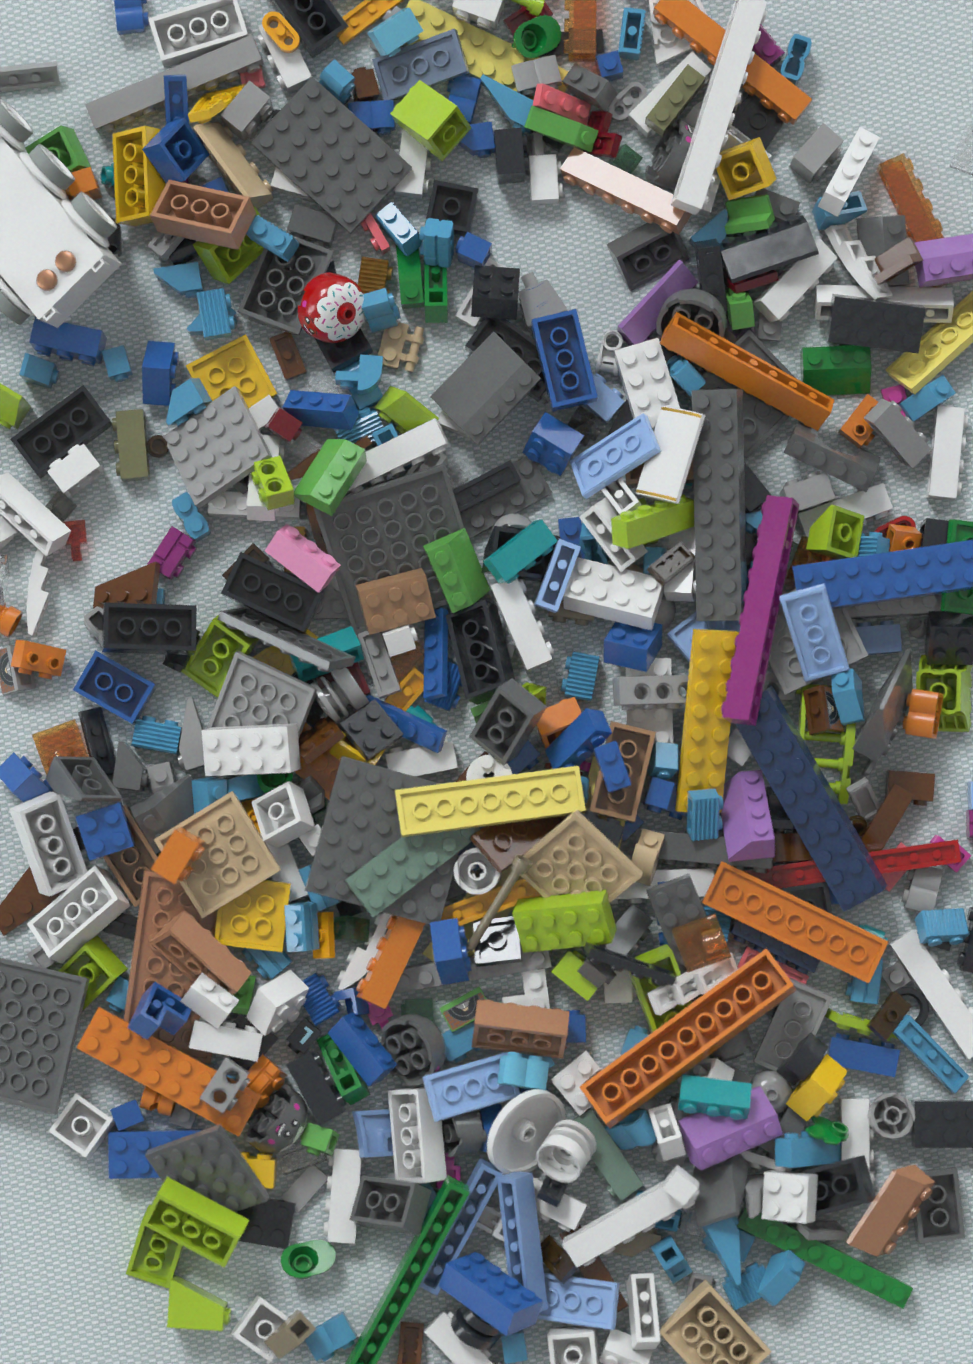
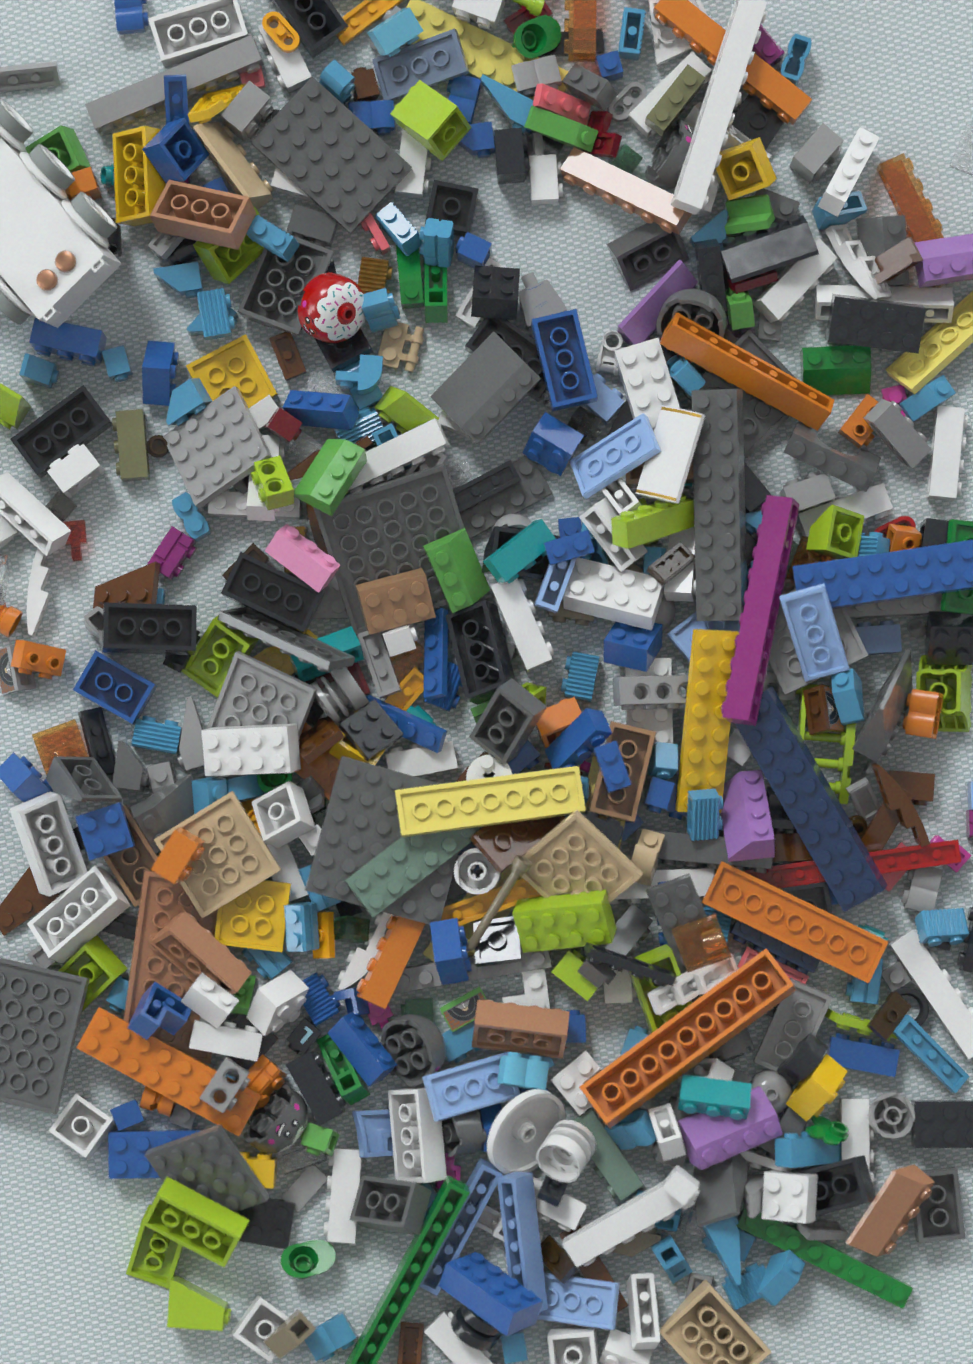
none -> blue plate [544,530,595,566]
none -> reddish brown slope [871,763,931,847]

